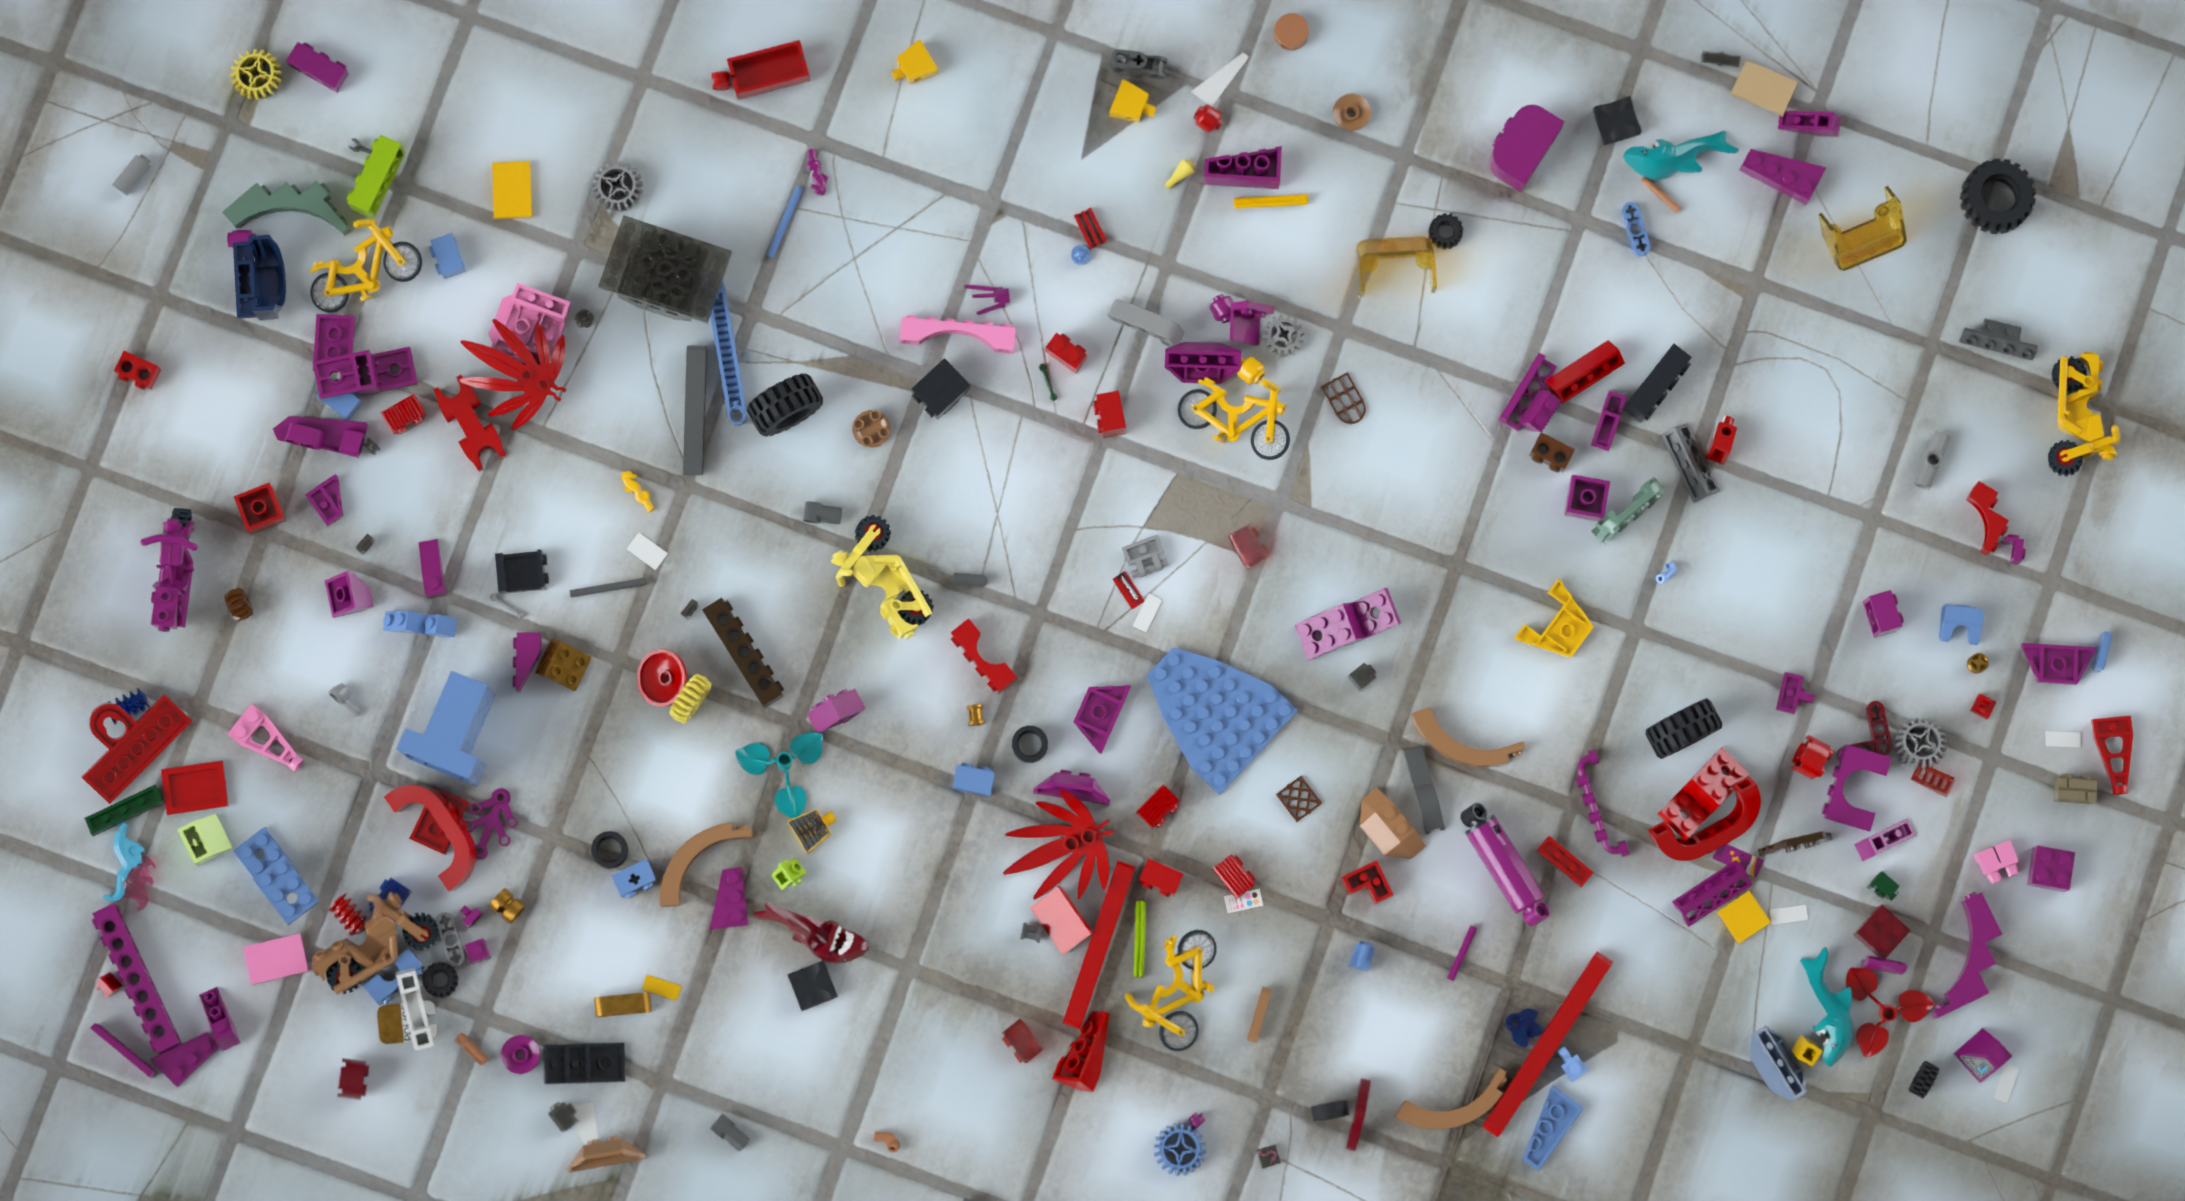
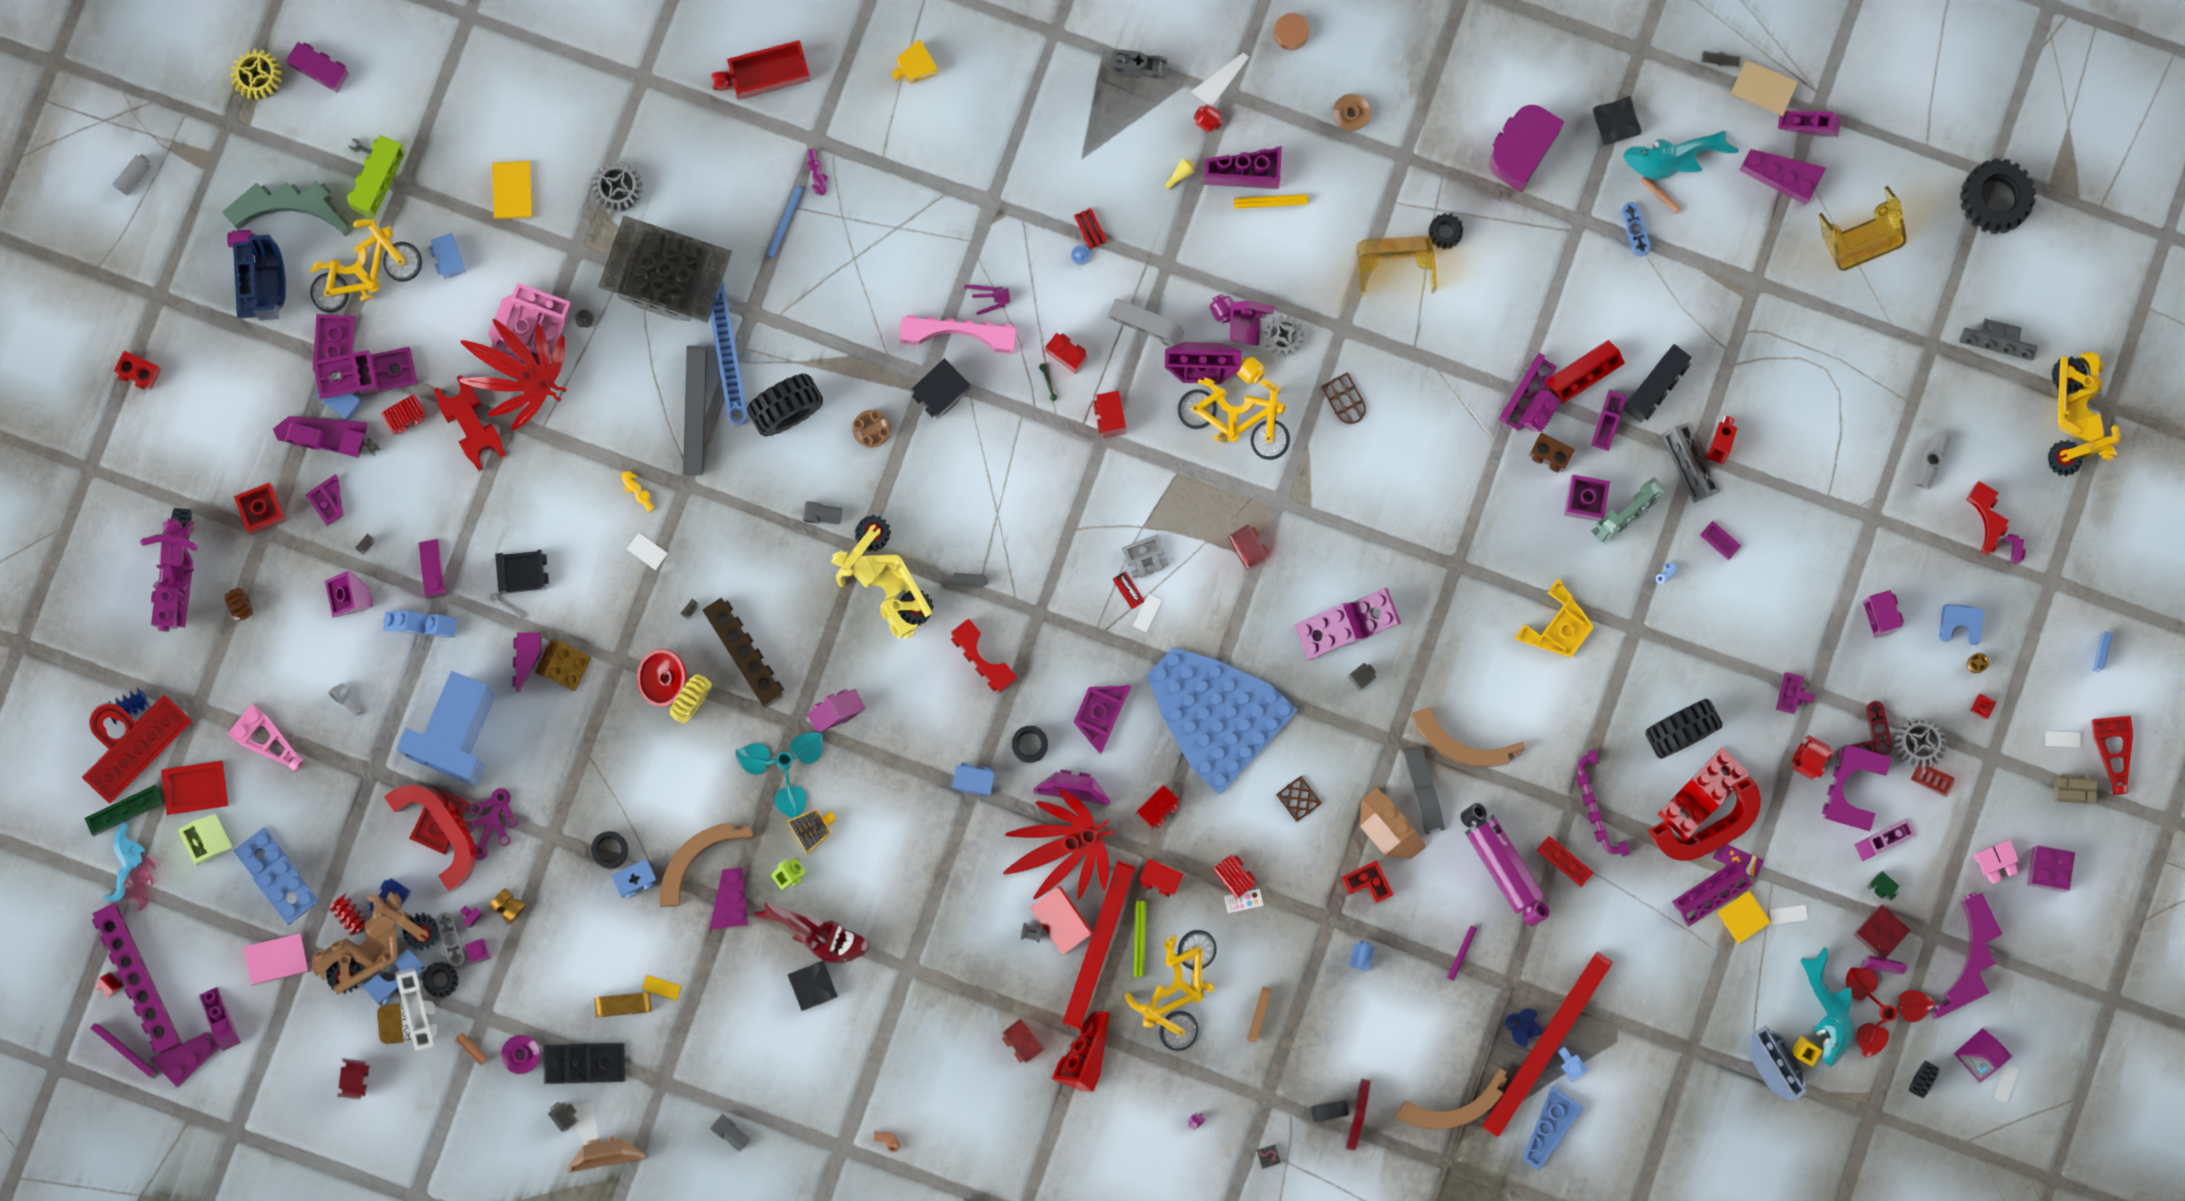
dark grey bar [570,578,647,598] -> none
pearl gold bush [967,704,985,726] -> none
yellow torso [1109,79,1157,122] -> none
medium blue gear [1154,1123,1206,1176] -> none
dark brown wing [1758,831,1833,857] -> none
magenta wing [2021,643,2096,685] -> none
none -> magenta tile [1699,520,1742,560]

